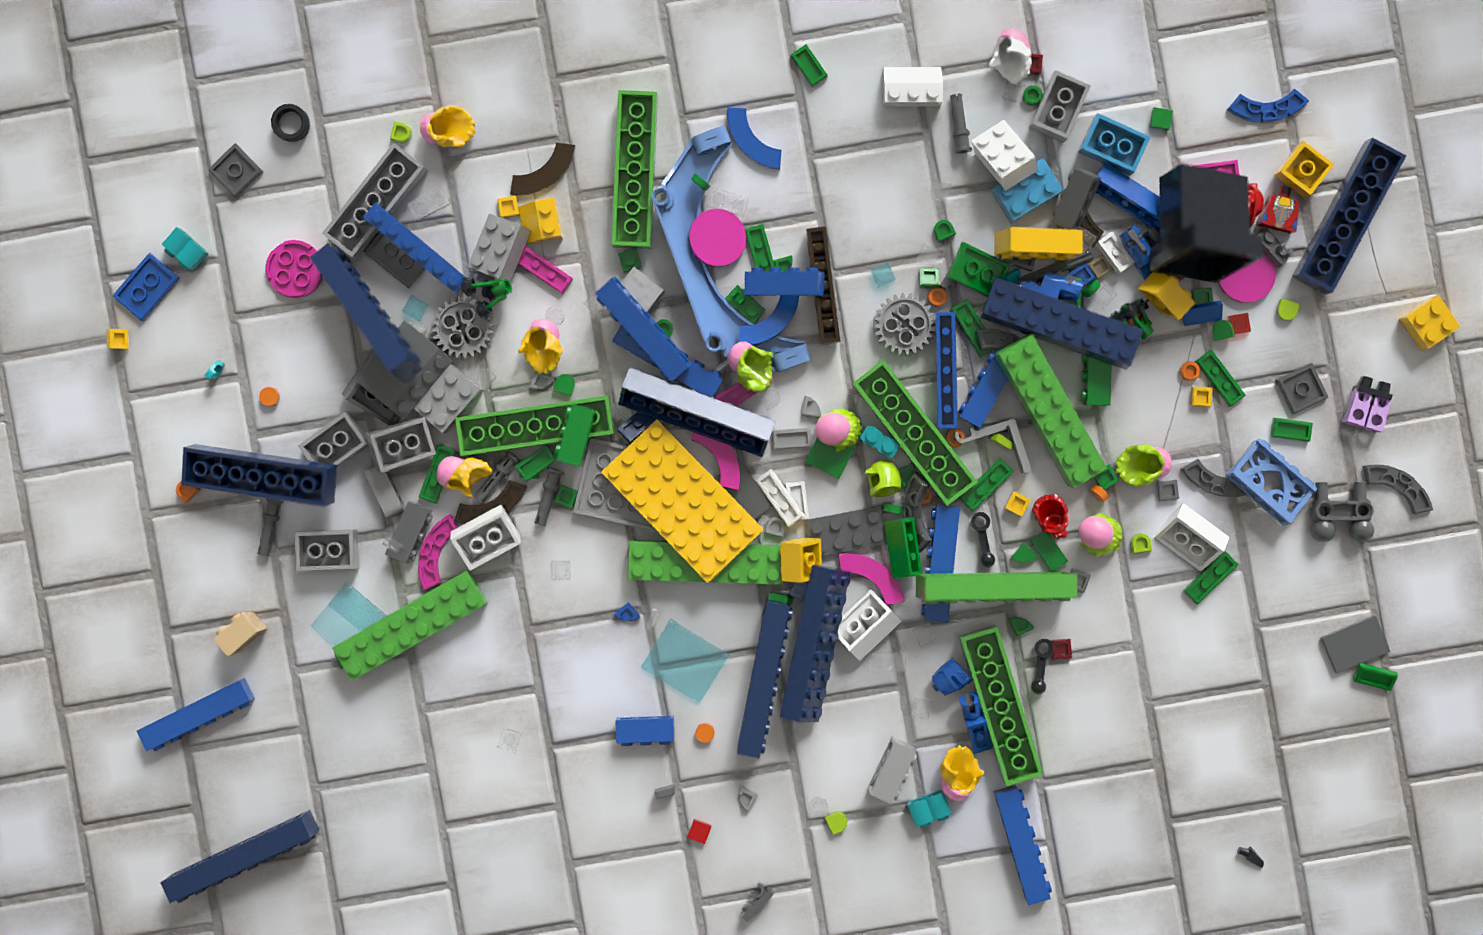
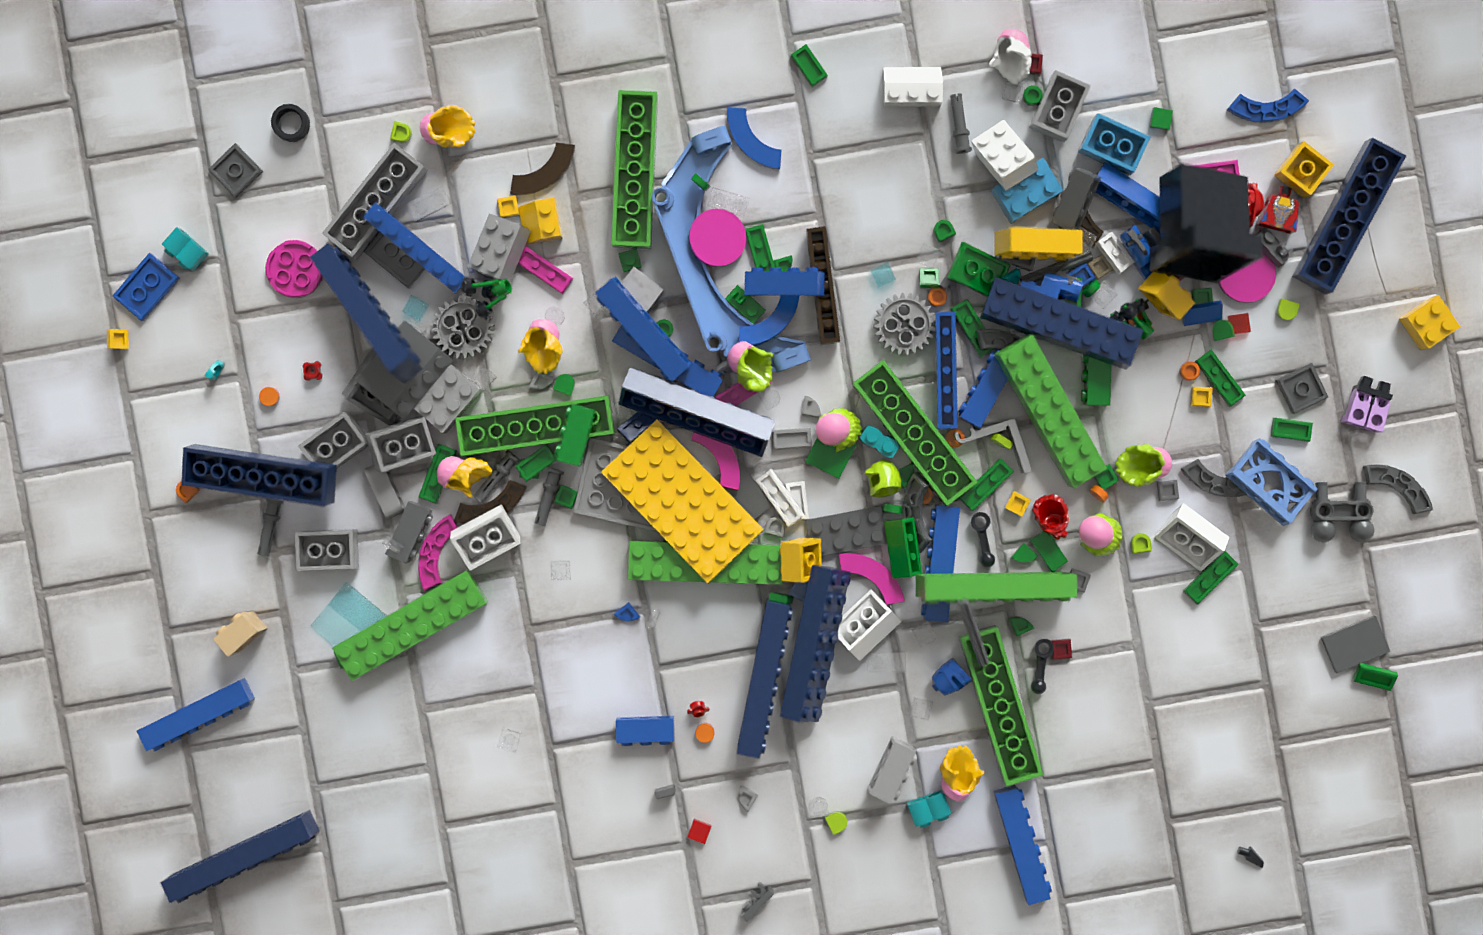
clear light blue piece [641,619,729,703] -> none
blue plate [959,692,993,754] -> none
none -> red plate [302,361,323,381]
none -> red plate [687,701,710,718]
none -> dark grey axle [958,599,989,666]

